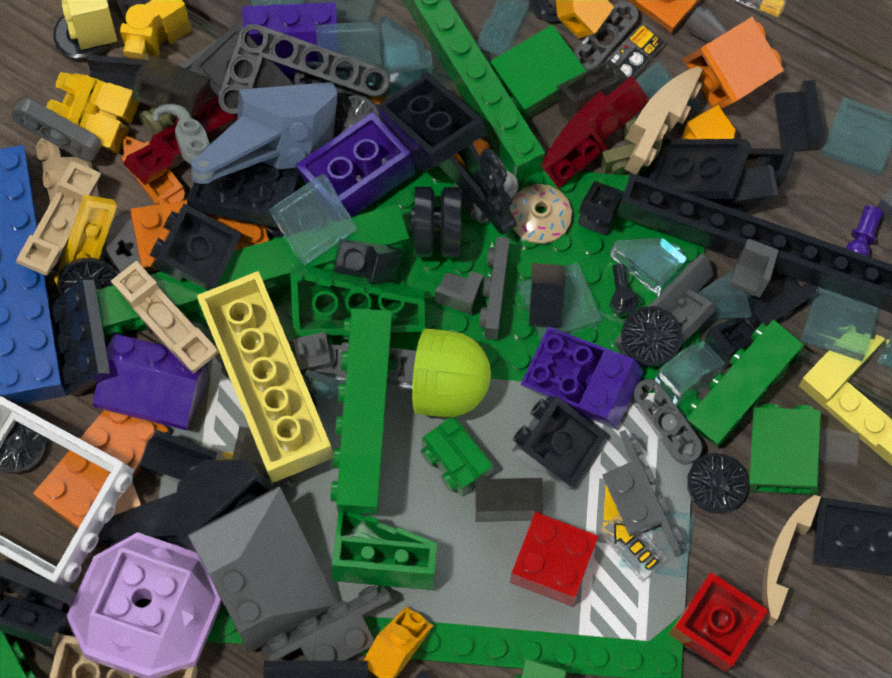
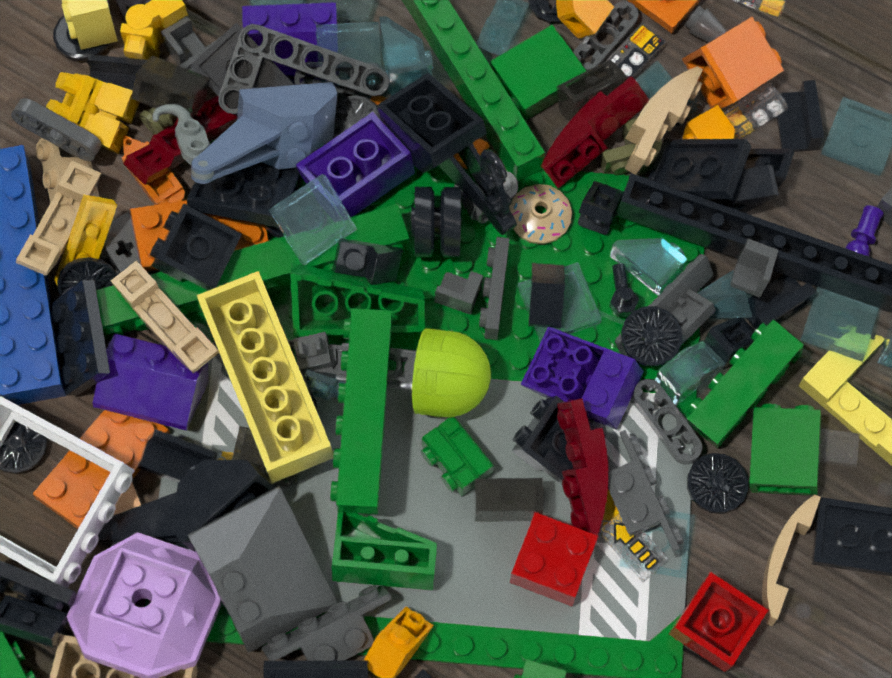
none -> dark grey panel [161,16,205,66]
none -> dark red slope [557,398,608,535]
none -> clear tile [723,82,788,139]

